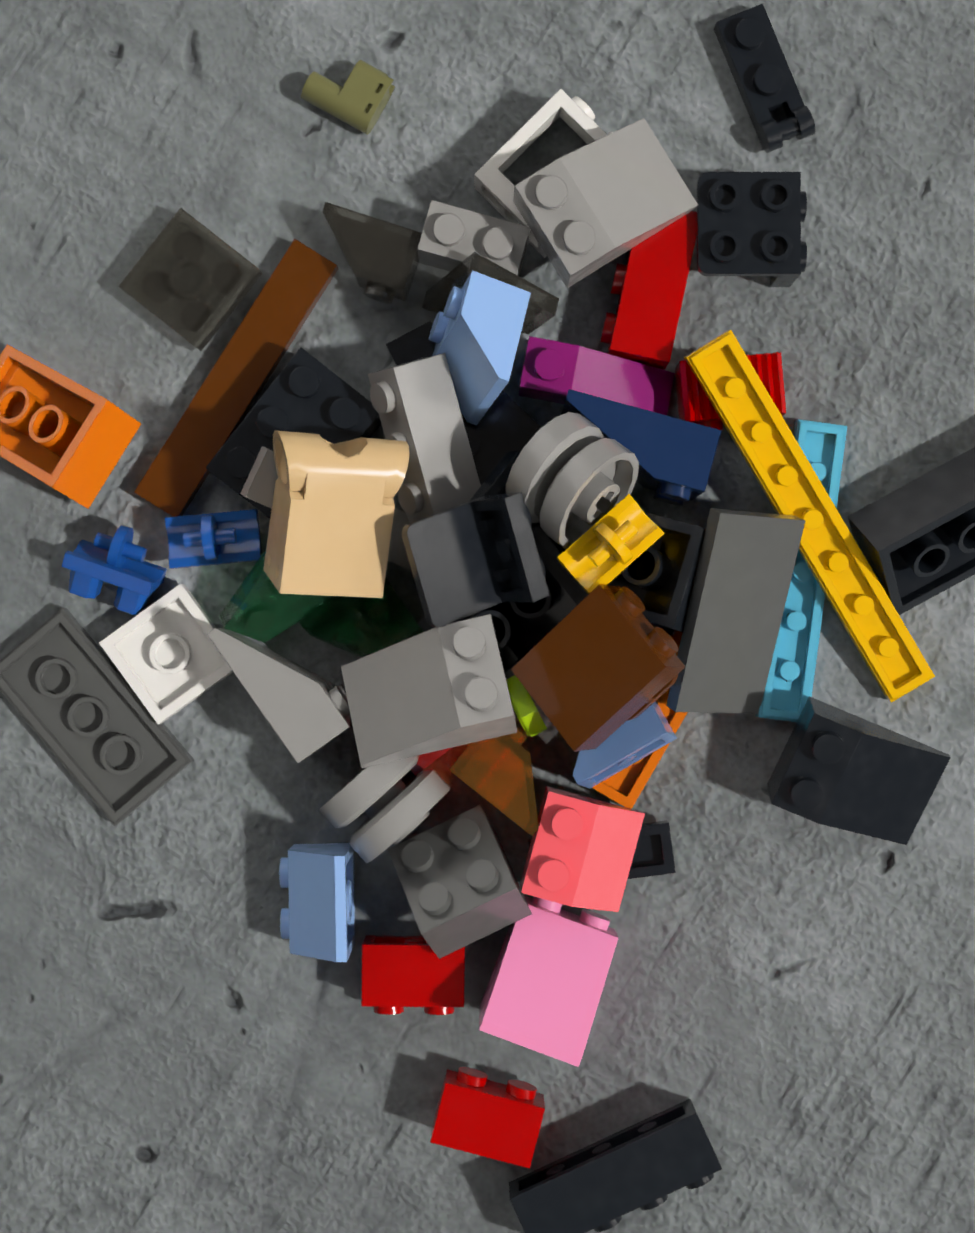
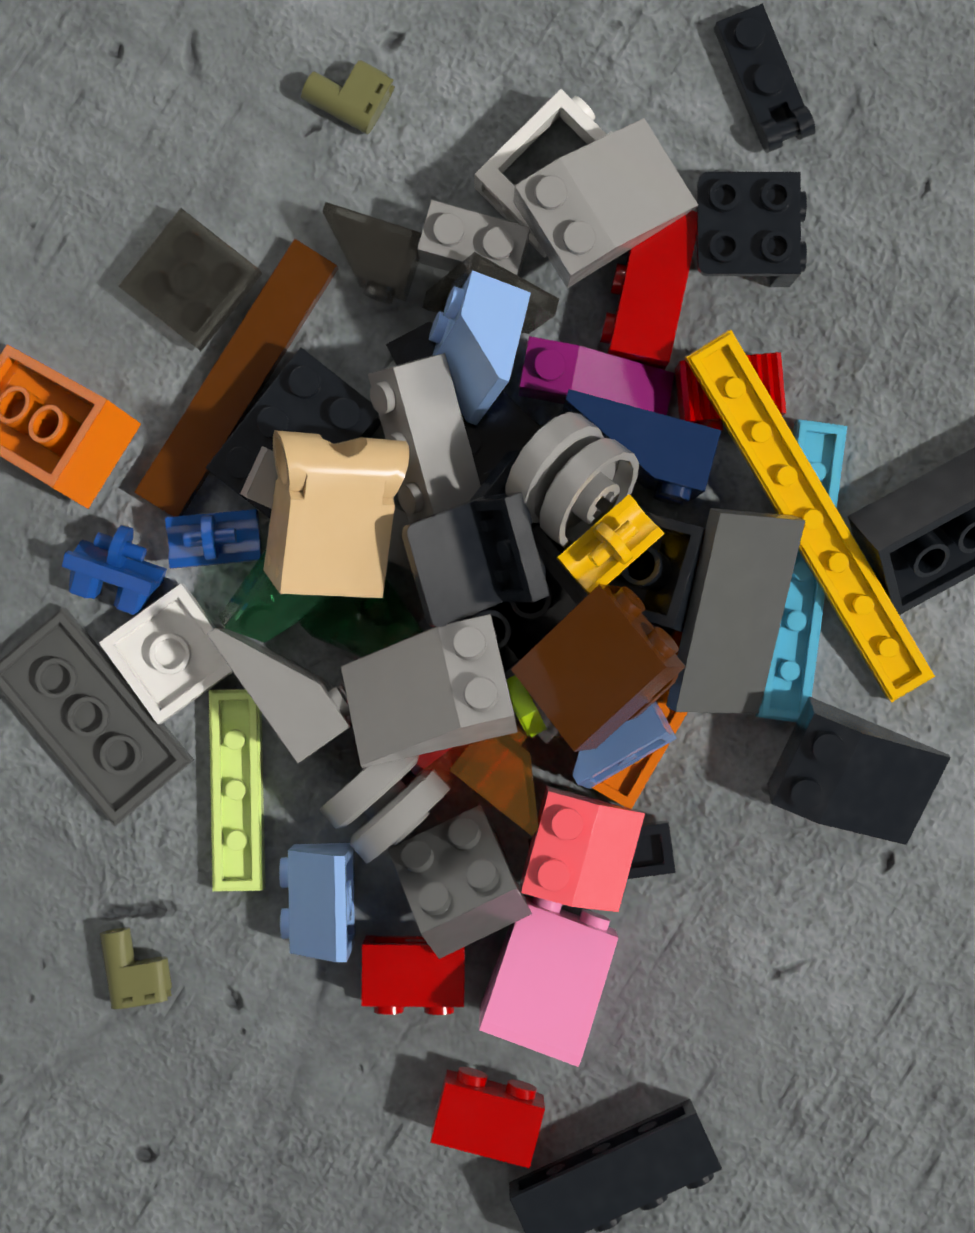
none -> olive piece [100,927,172,1009]
none -> yellowish green tile [209,689,265,892]

